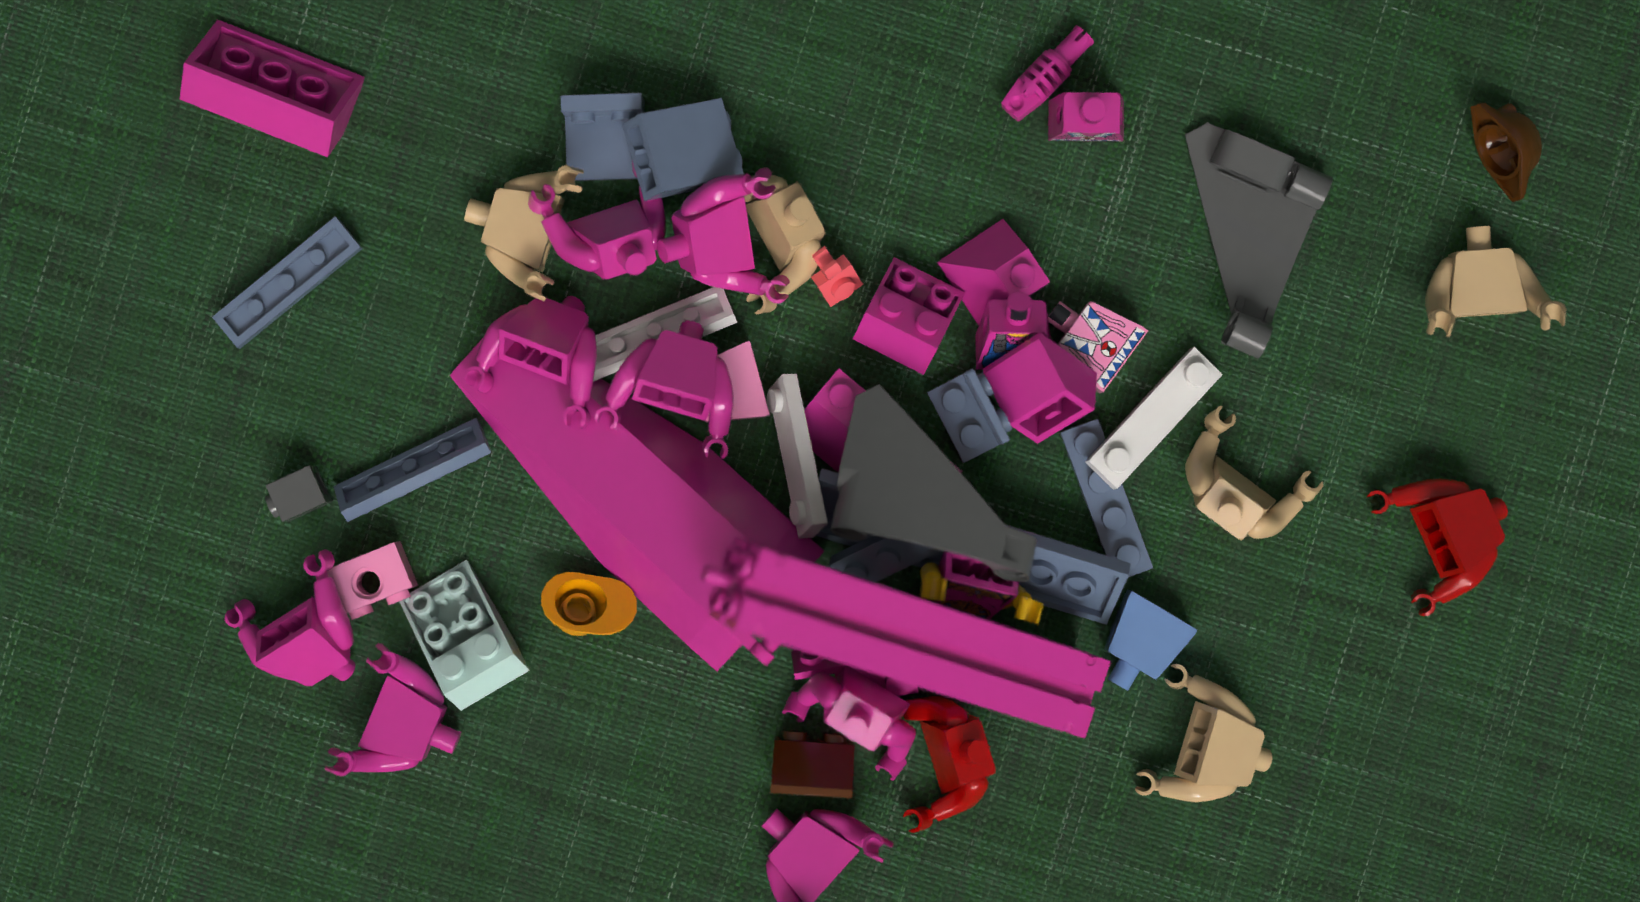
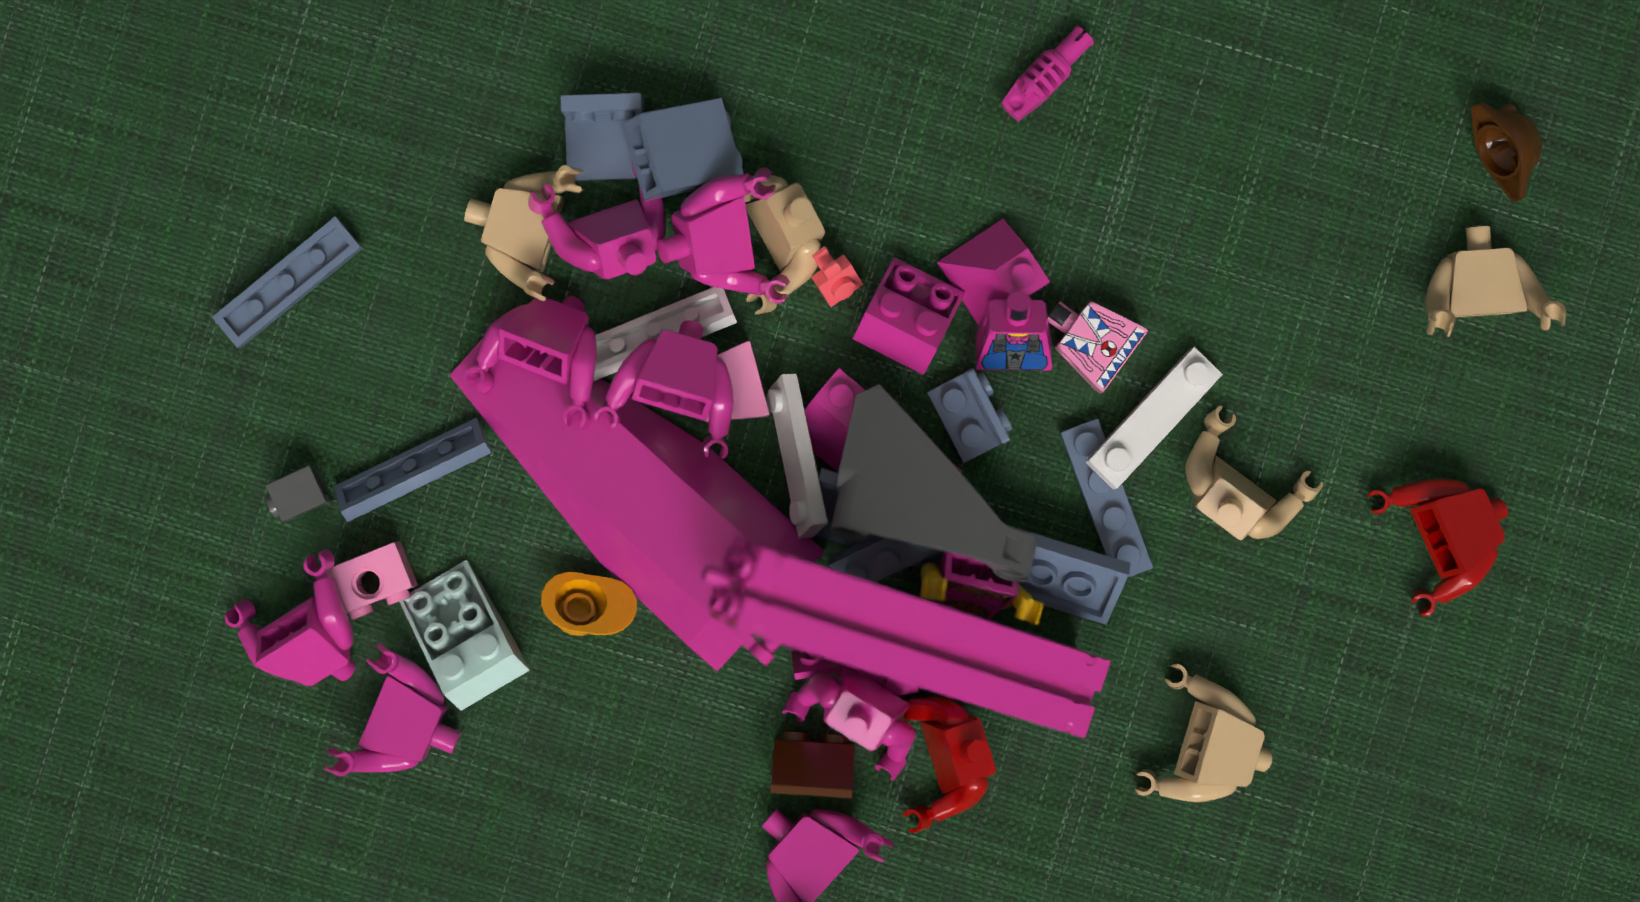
dark pink slope [180,20,365,157] -> none
dark pink slope [983,332,1097,444] -> none
dark pink torso [1048,92,1124,141] -> none
medium blue torso [1104,589,1197,691] -> none
dark grey panel [1185,123,1333,359] -> none

